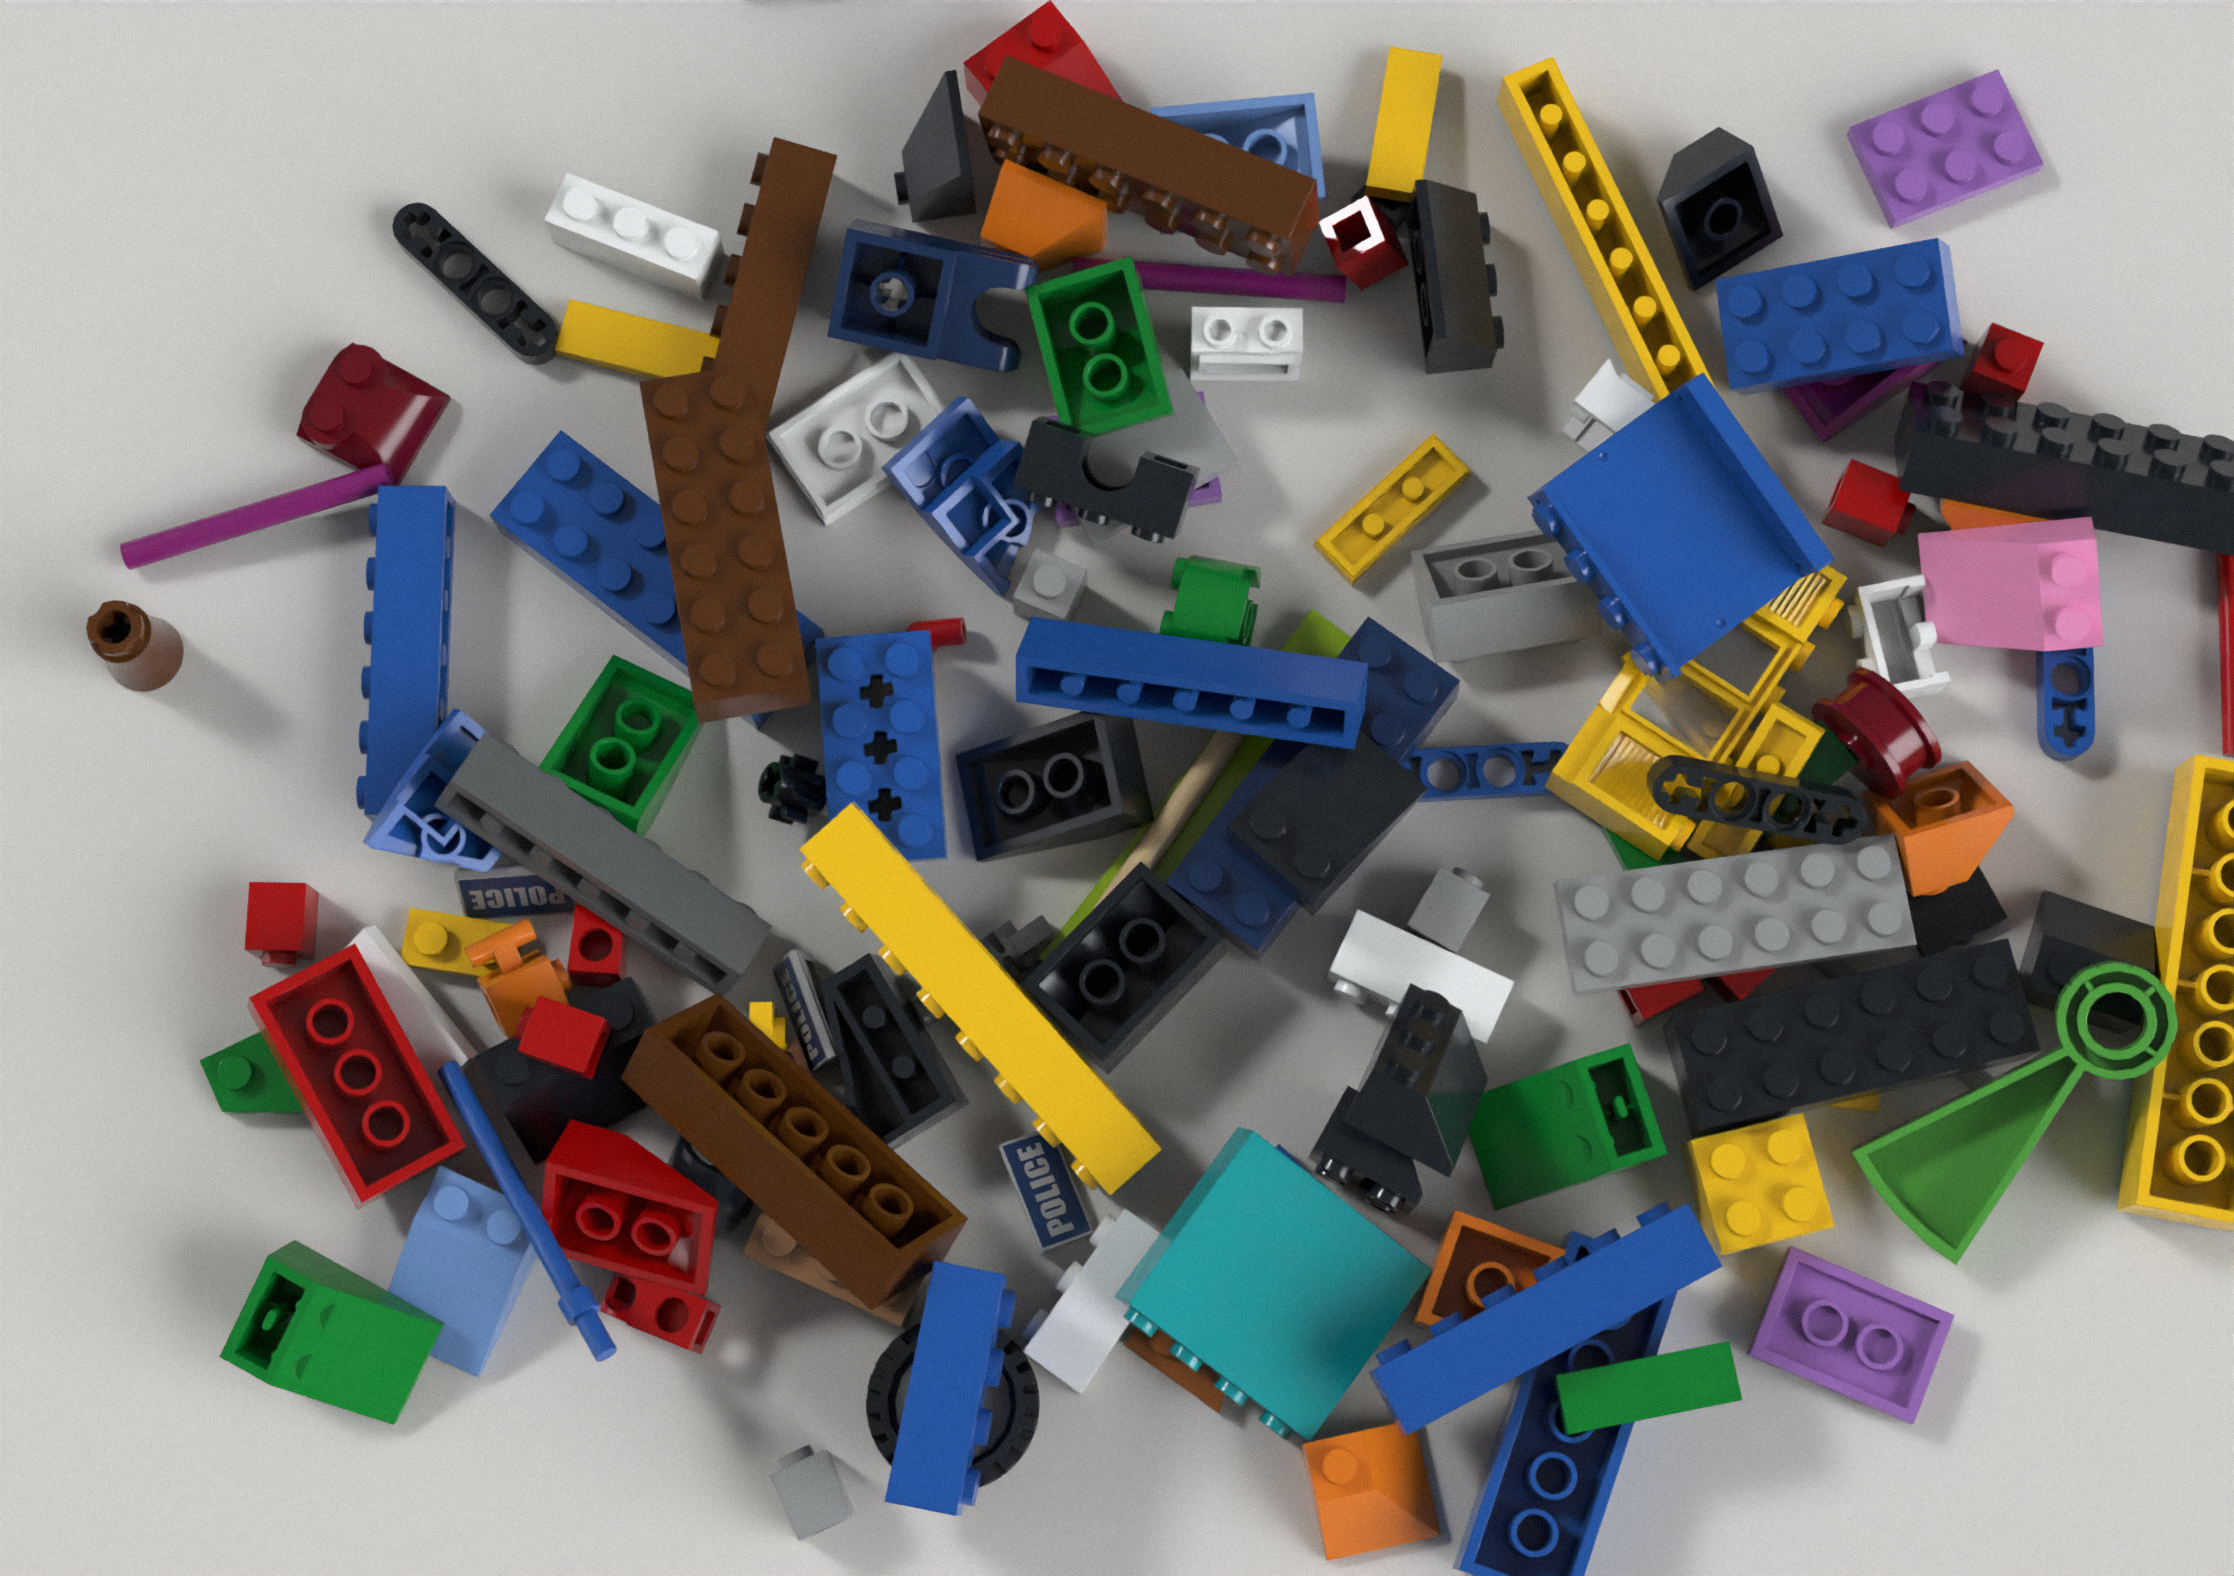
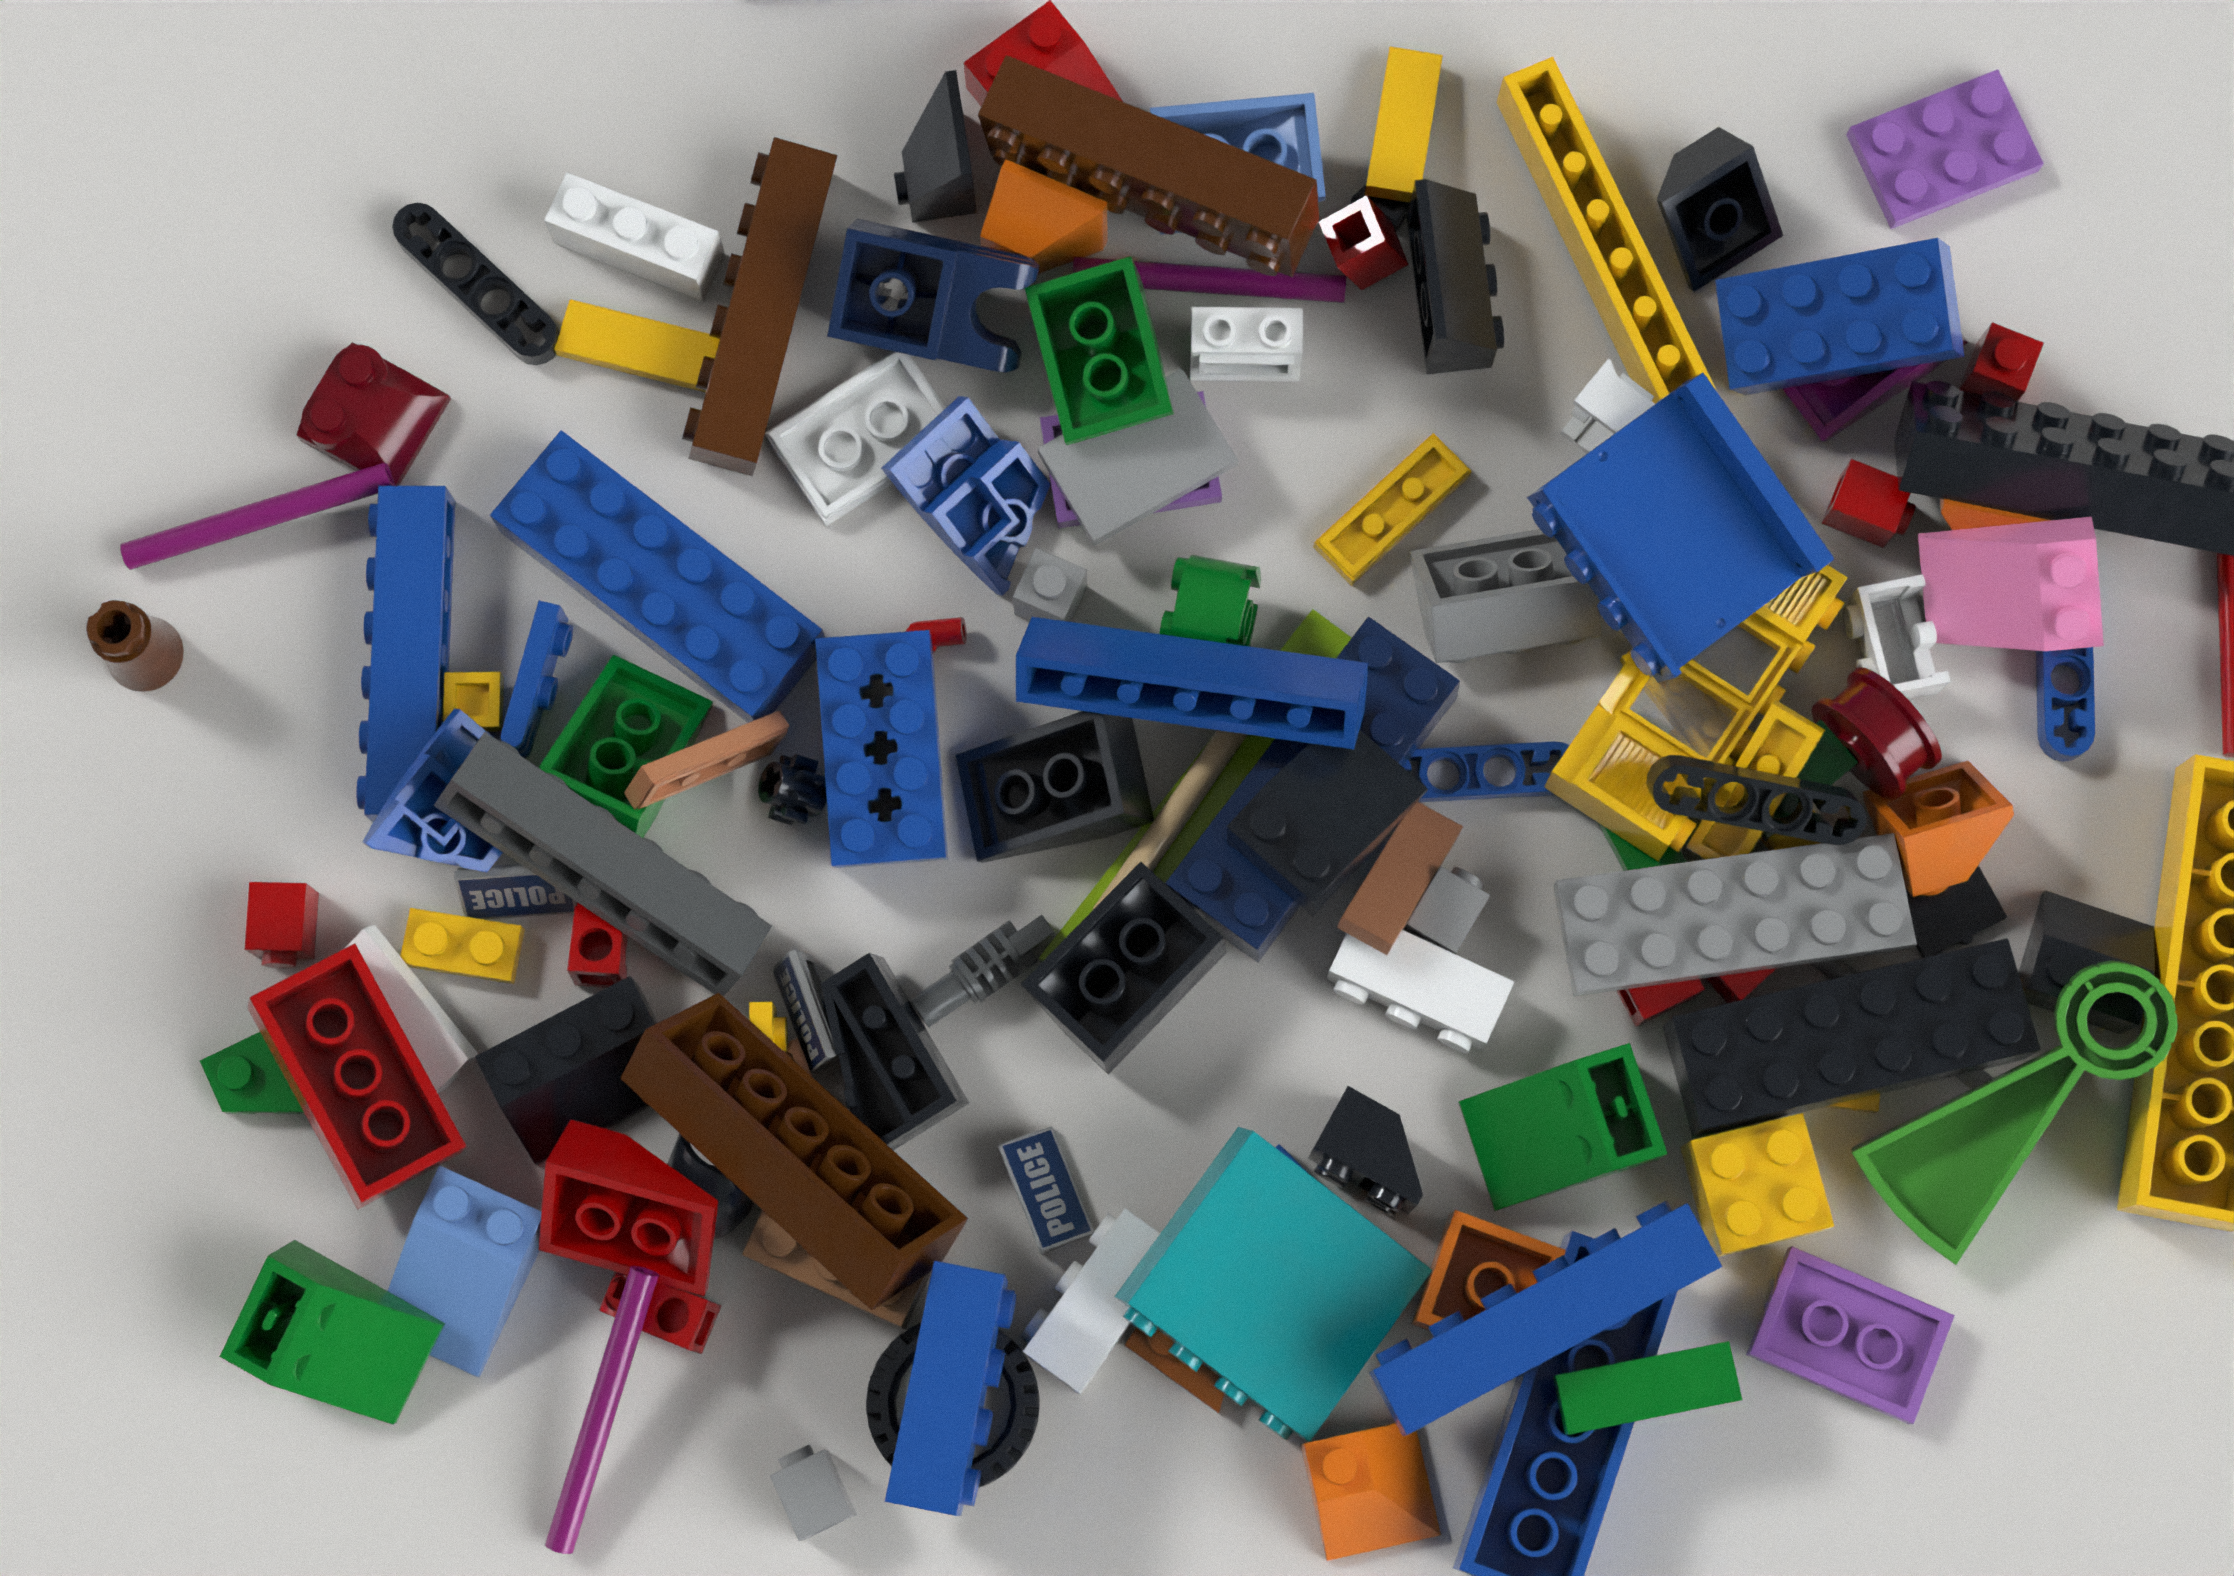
blue bar [437,1061,617,1362] -> none
orange brick [464,918,573,1039] -> none
red brick [515,995,613,1080] -> none
reddish brown brick [639,364,812,724] -> none
yellow brick [799,801,1162,1196] -> none
black arch [1013,416,1201,543] -> none
black slope [1344,983,1488,1178] -> none
none -> yellow plate [443,672,504,732]
none -> blue hinge [500,600,573,758]
none -> magenta piece [545,1266,659,1554]
none -> nougat tile [624,710,790,809]
none -> nougat tile [1337,802,1463,955]

